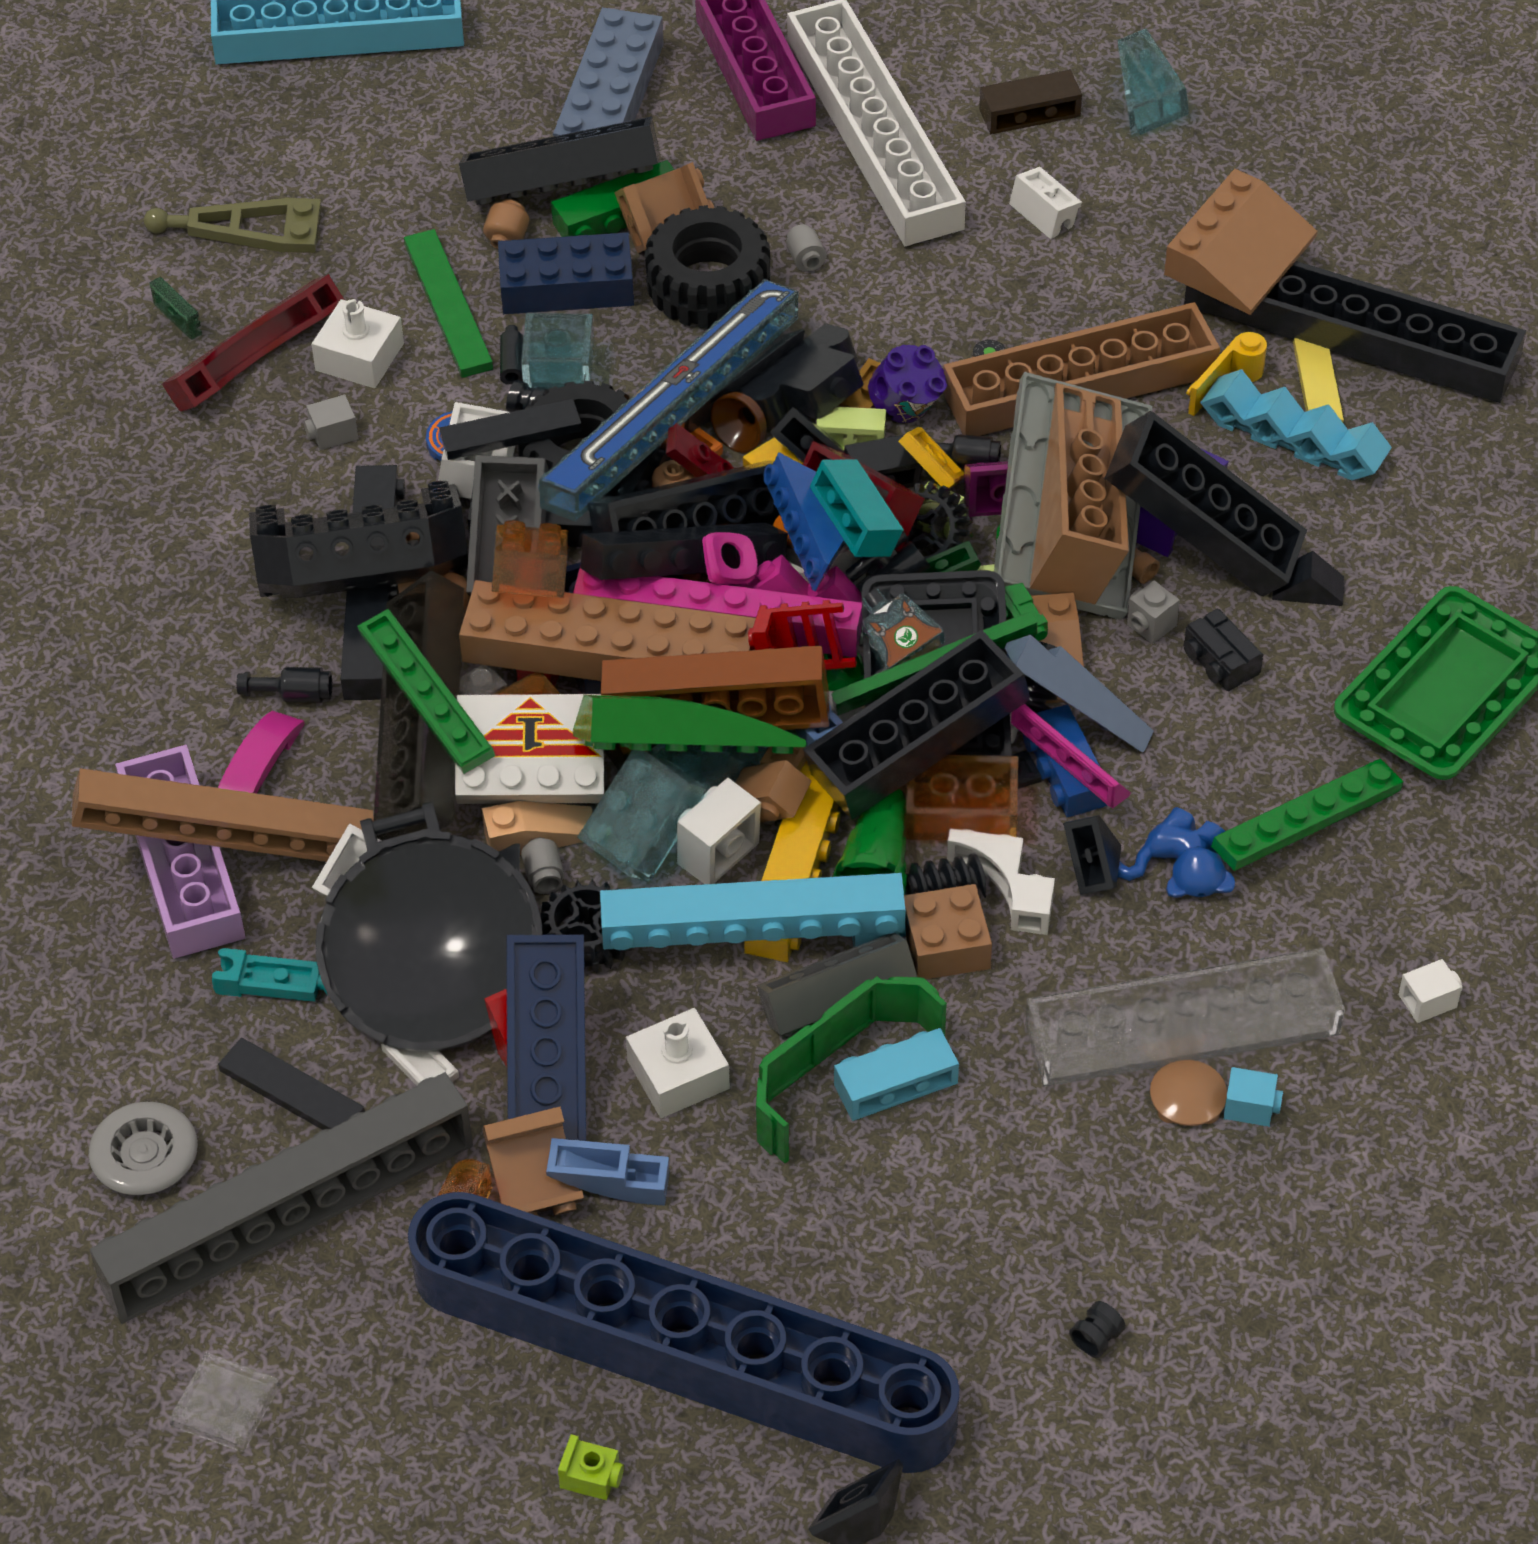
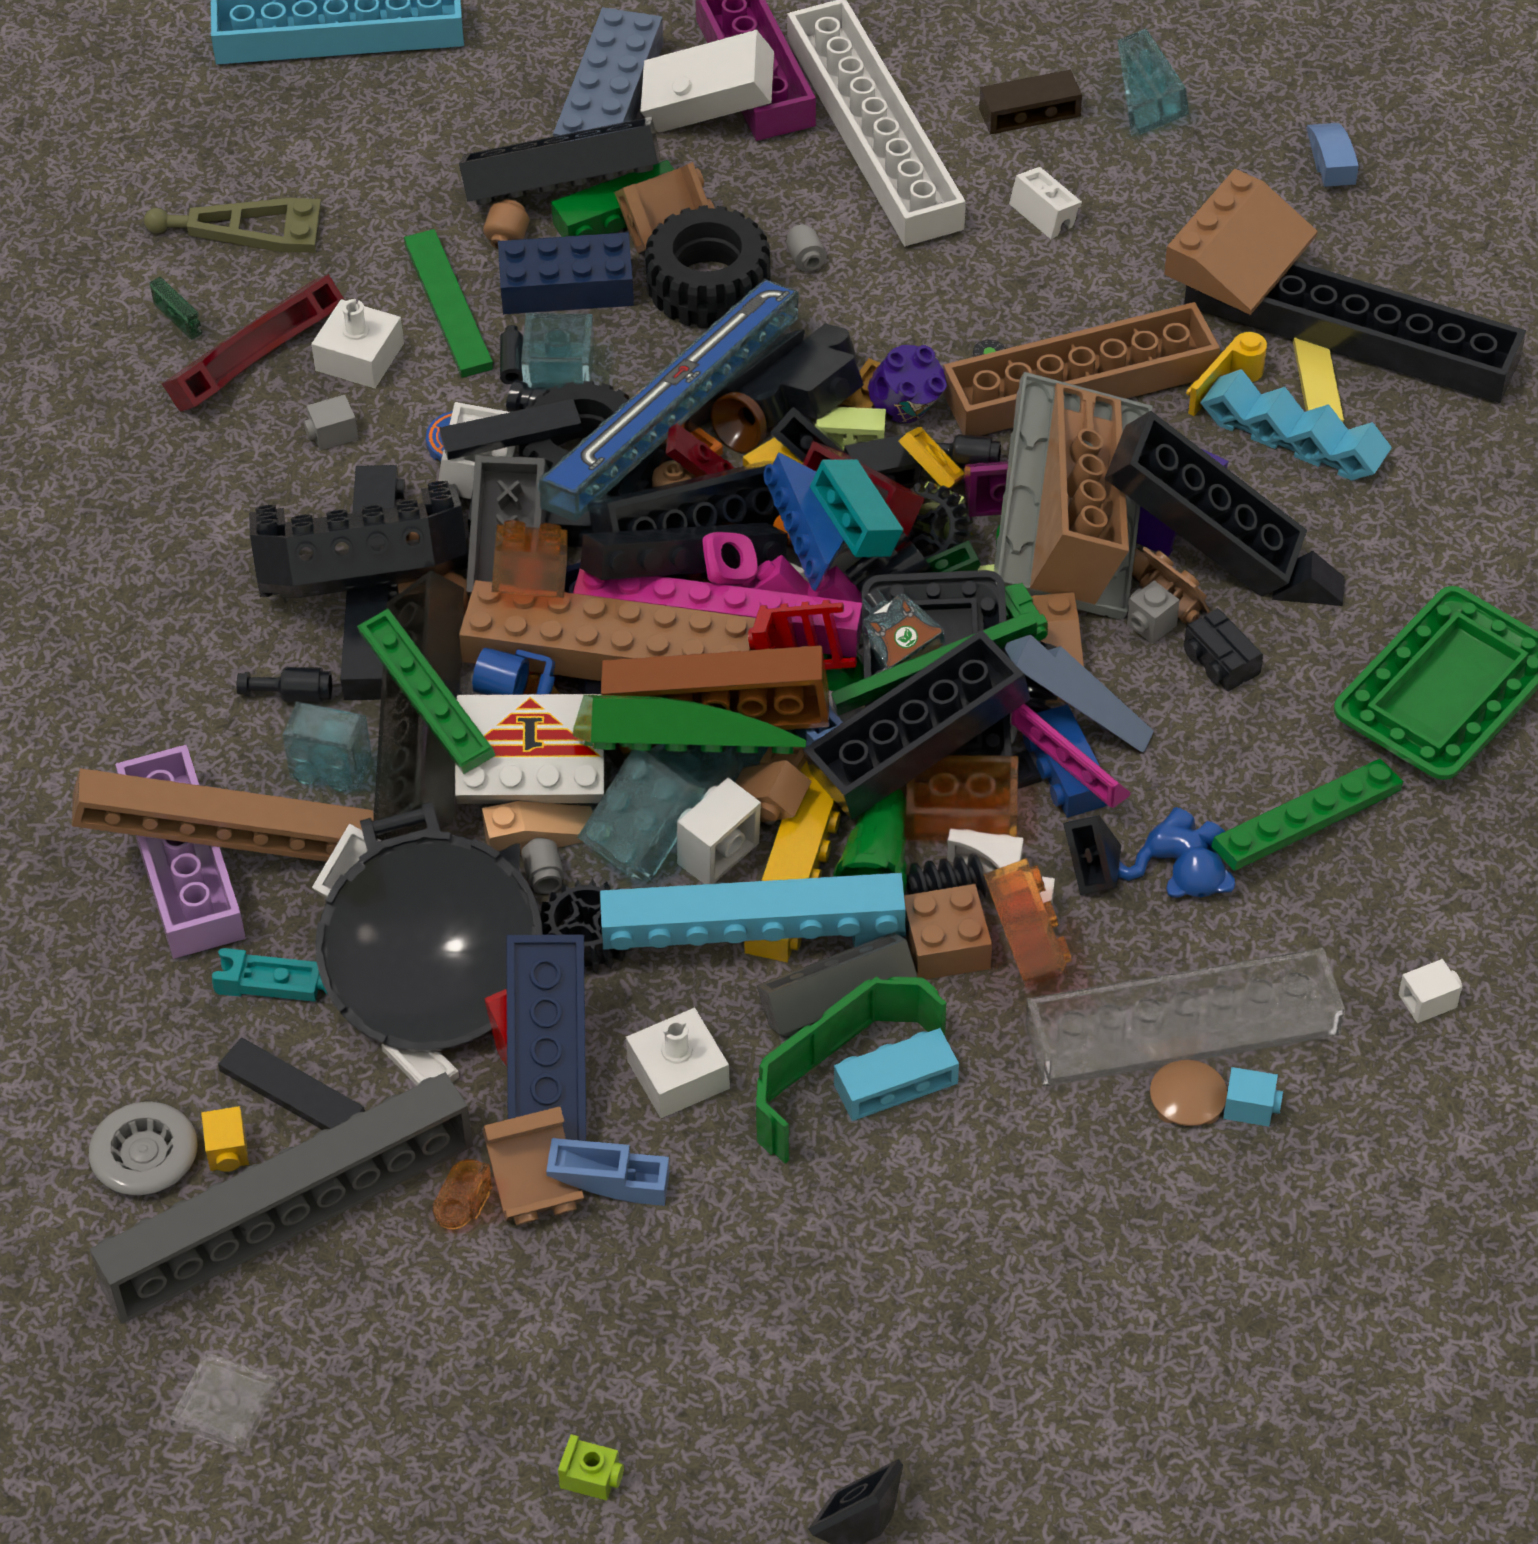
dark pink slope [218,711,305,794] -> none
dark blue beam [408,1192,960,1473] -> none
black wheel [1069,1301,1126,1358] -> none
none -> yellow brick [201,1106,249,1172]
none -> clear light blue brick [282,702,372,792]
none -> blue piece [472,648,555,695]
none -> white brick [641,30,774,132]
none -> clear orange brick [984,858,1072,988]
none -> medium nougat hinge [1140,547,1210,624]
none -> medium blue slope [1307,123,1359,187]

